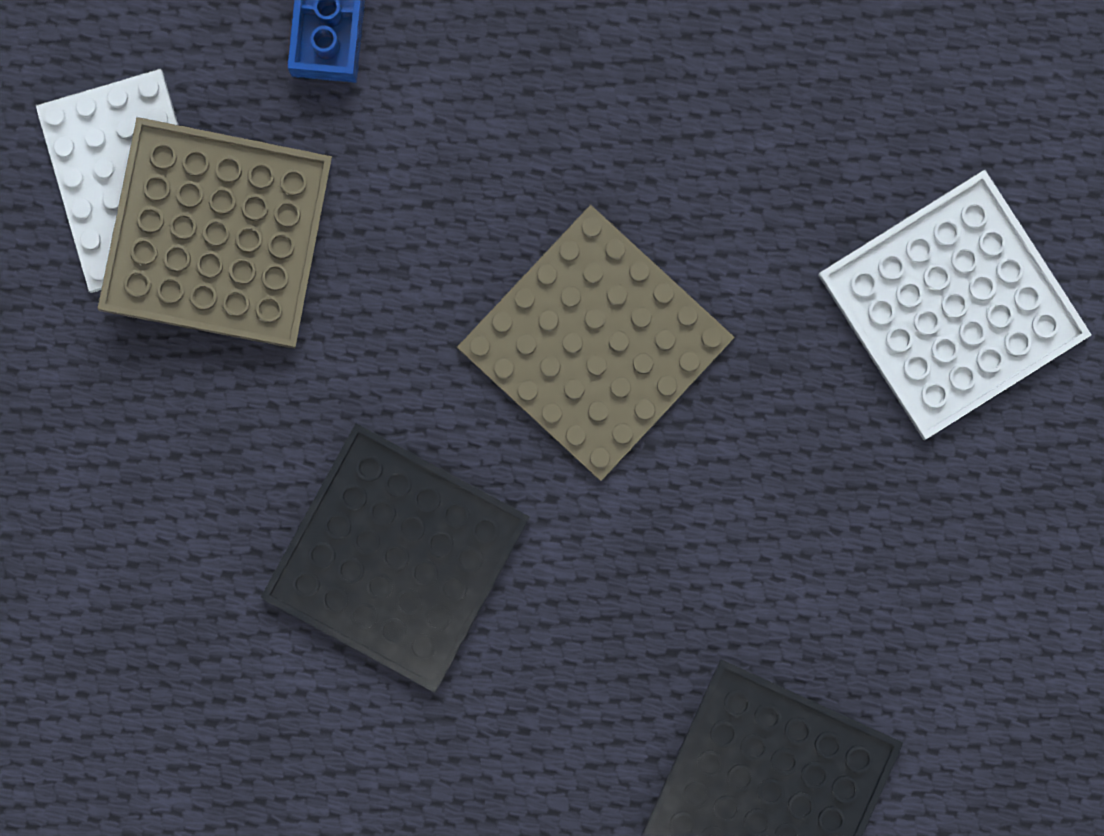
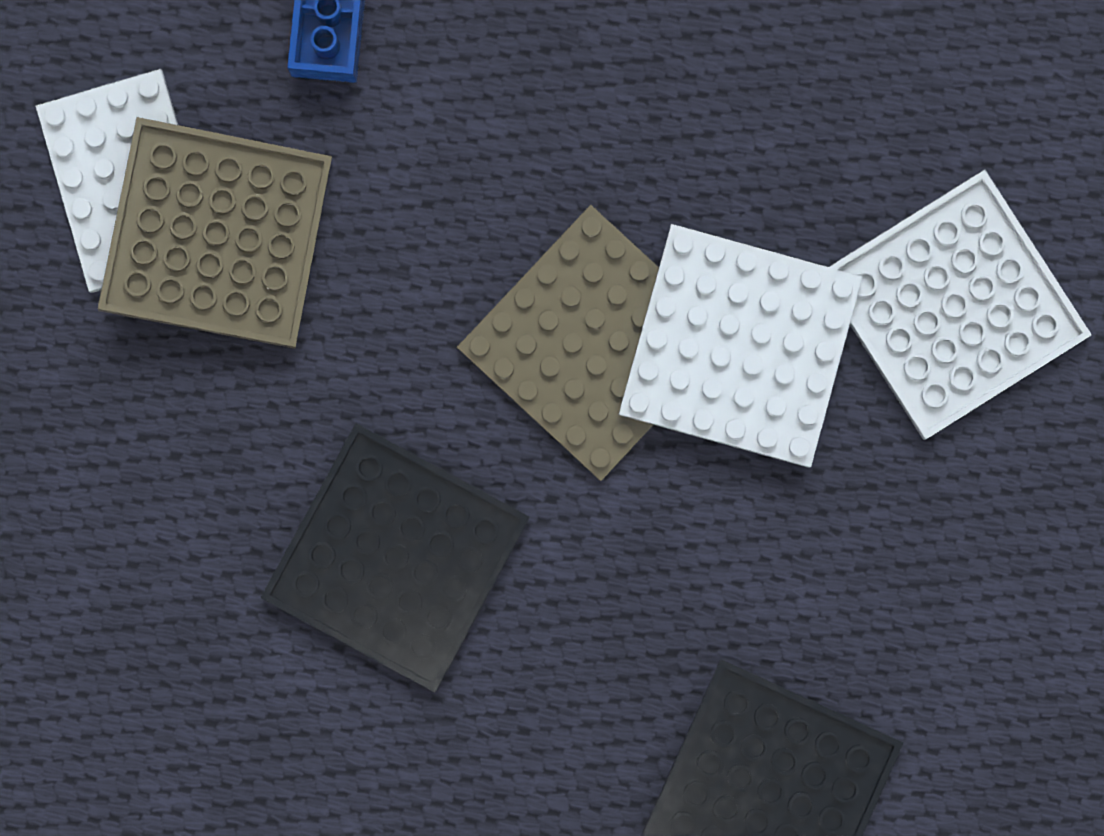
none -> white plate [619,224,862,468]

